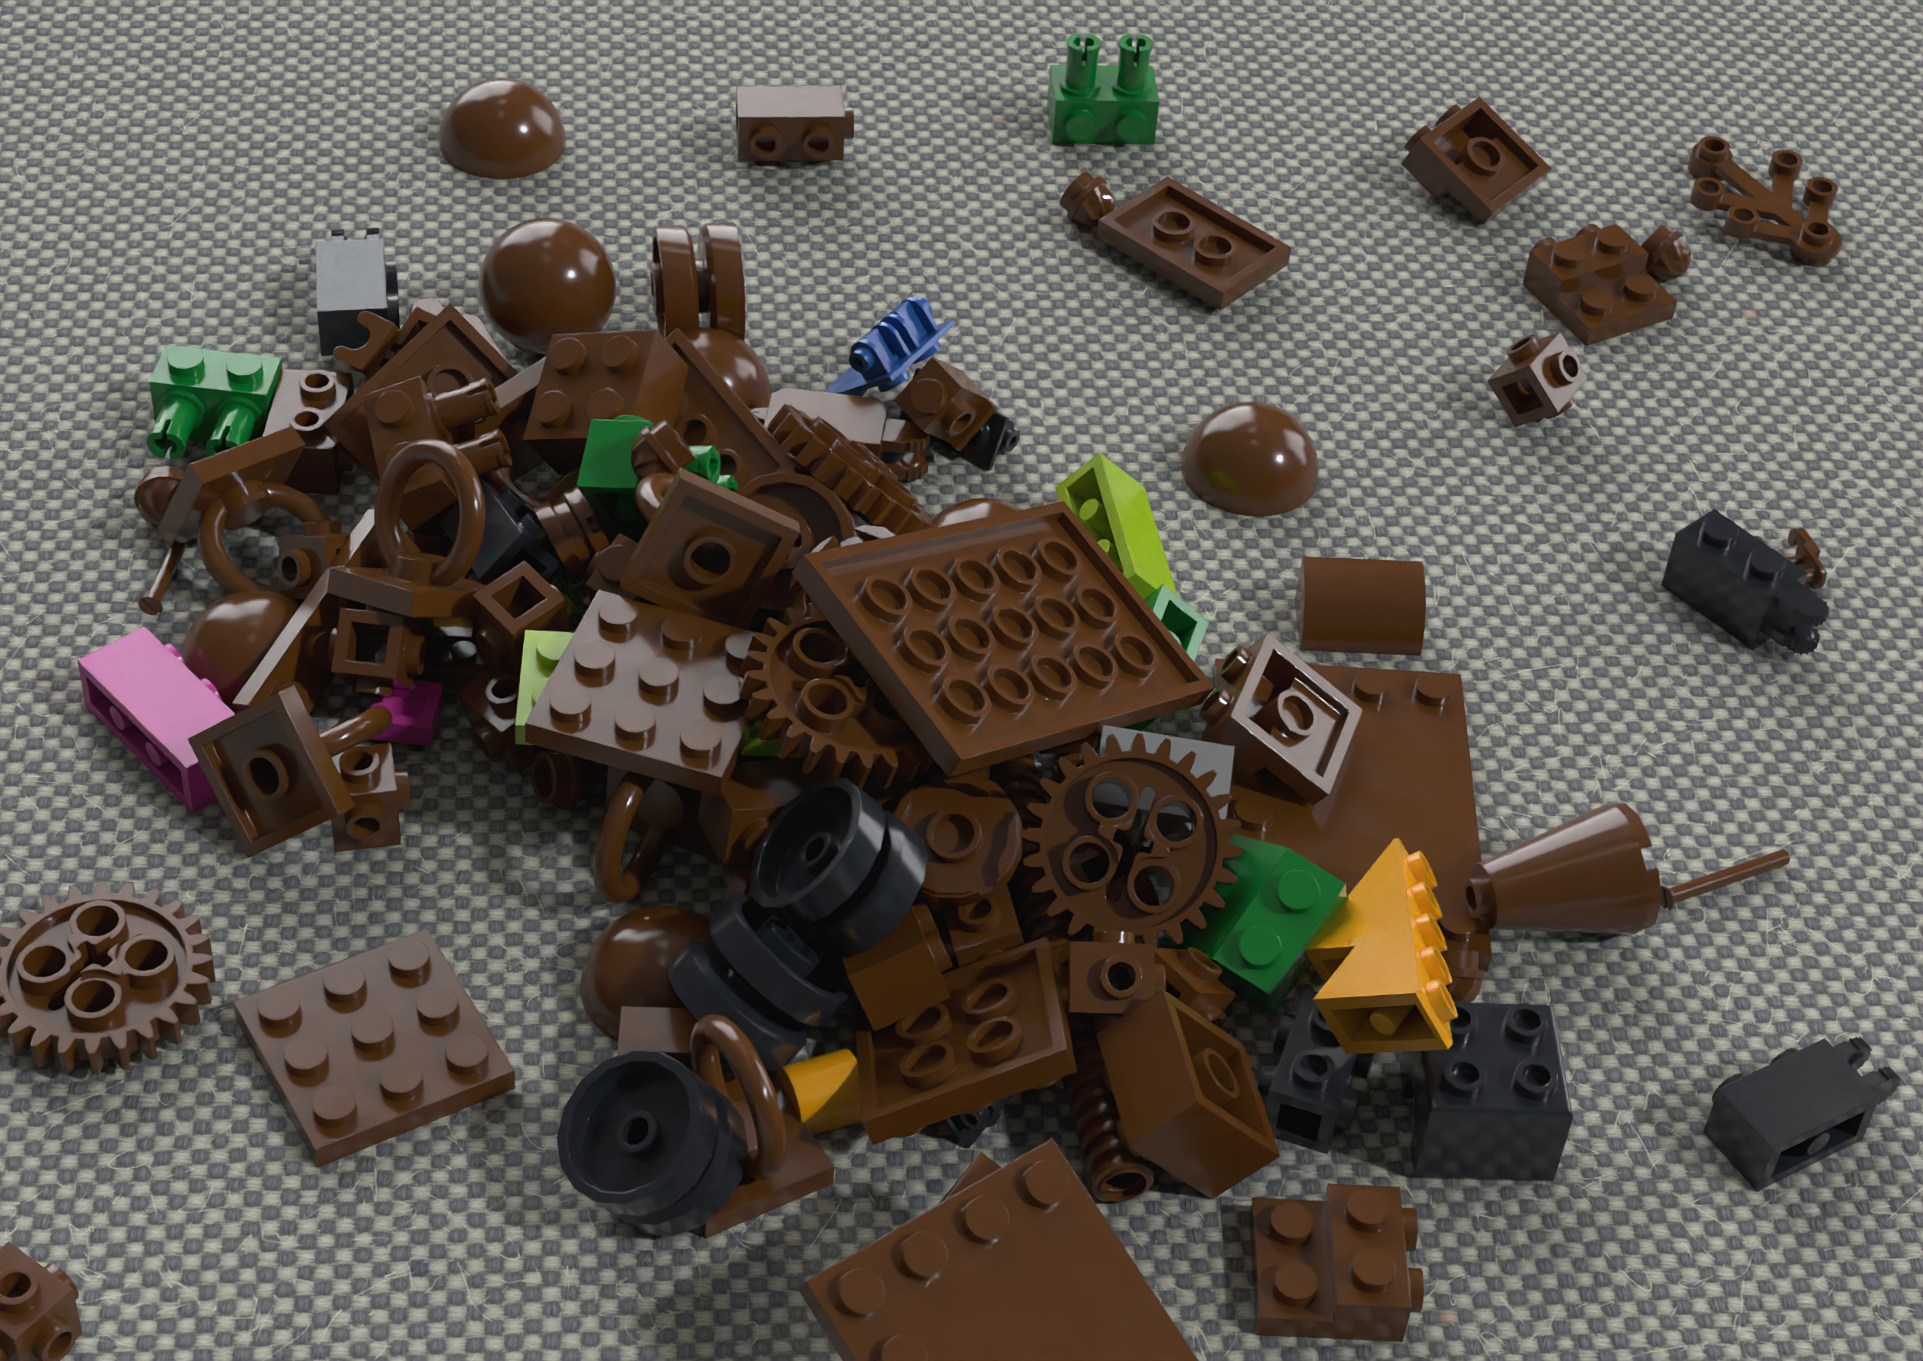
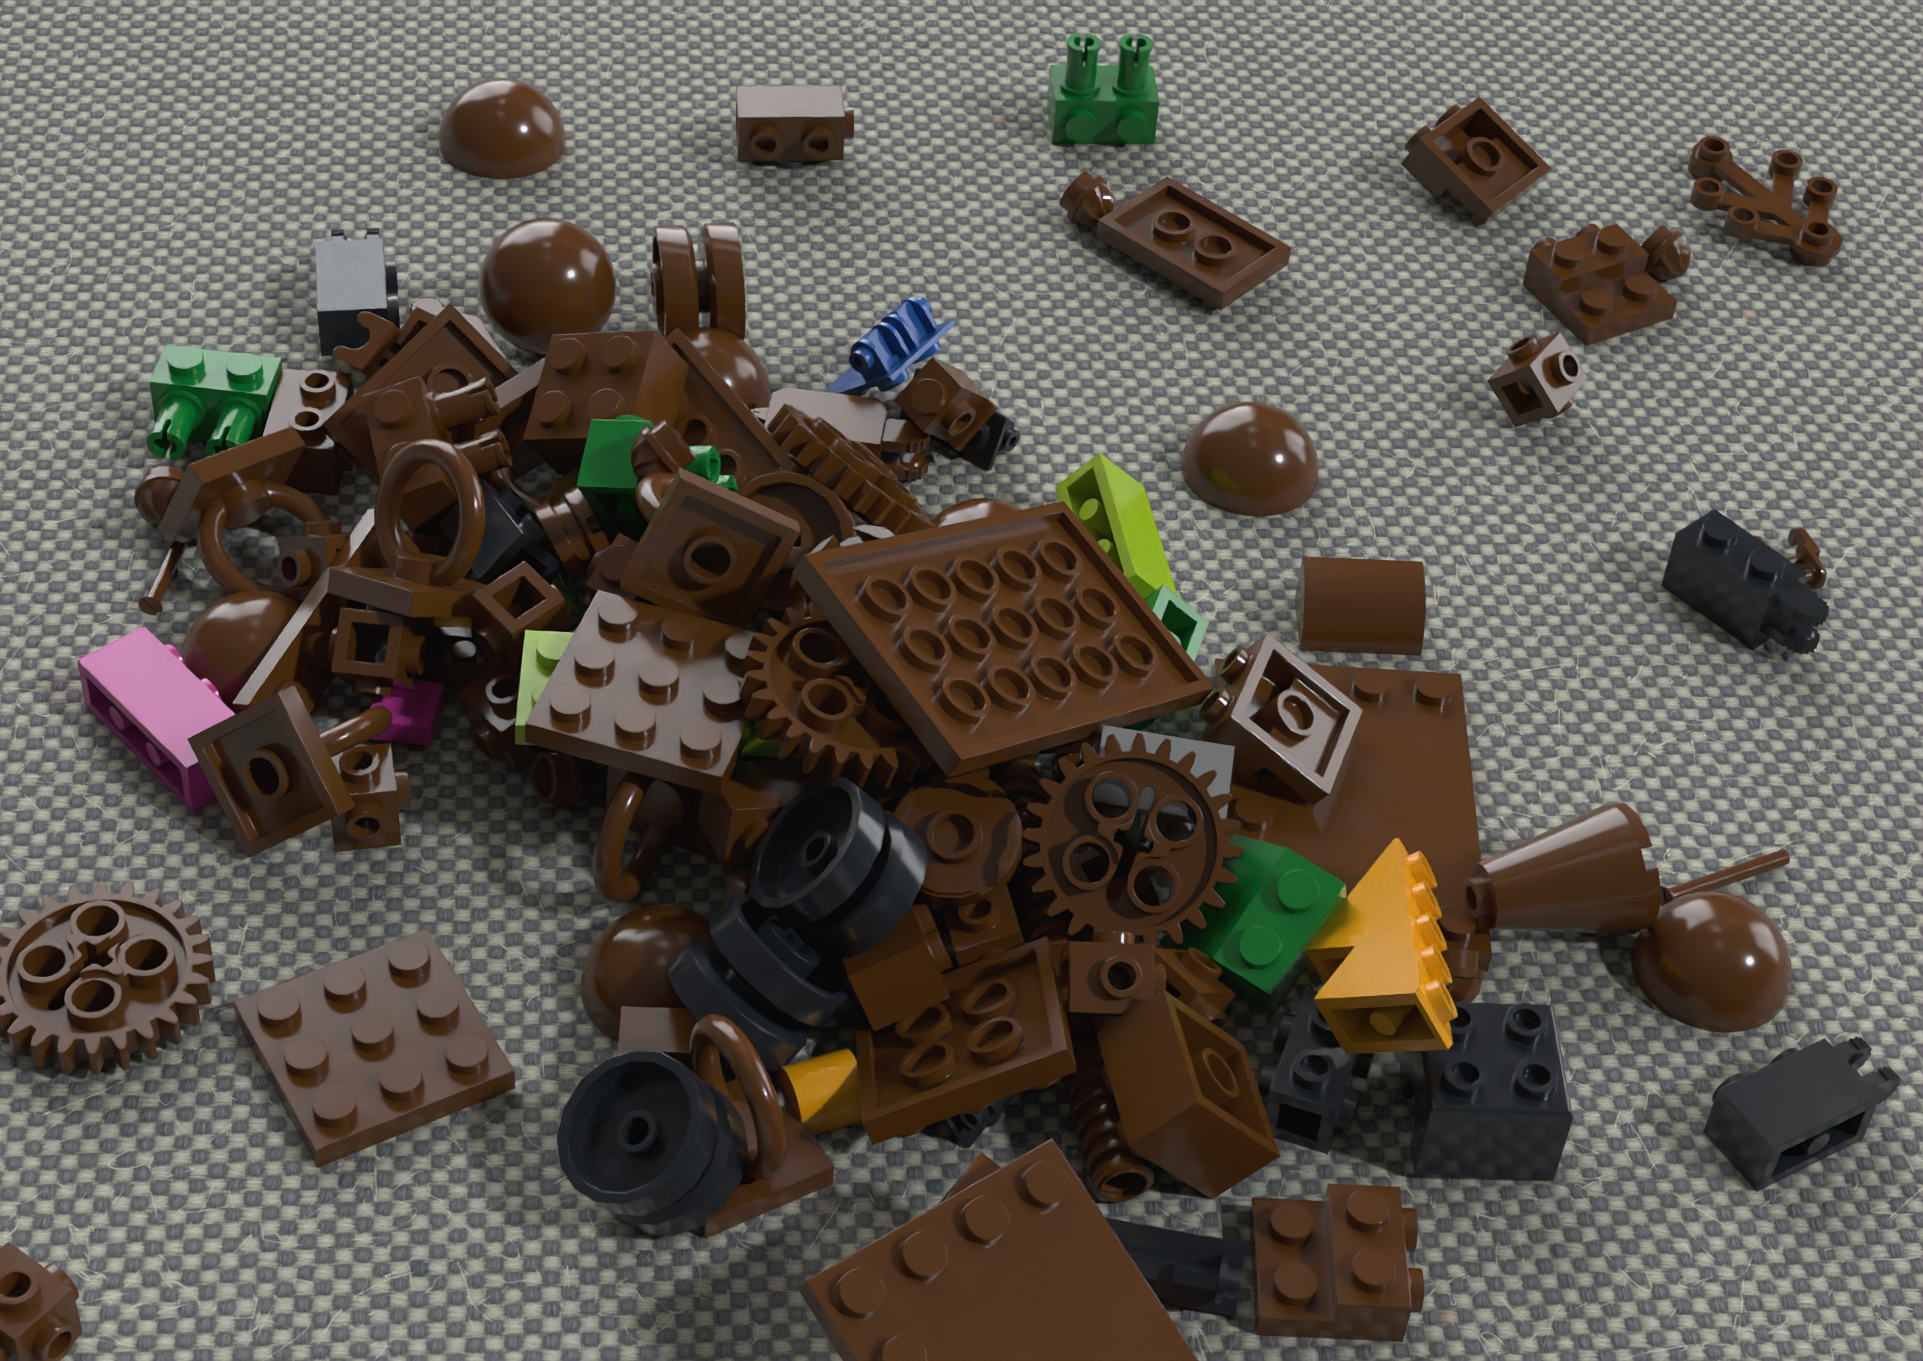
none -> black hinge [1105,1217,1246,1316]
none -> reddish brown piece [1631,891,1792,1033]

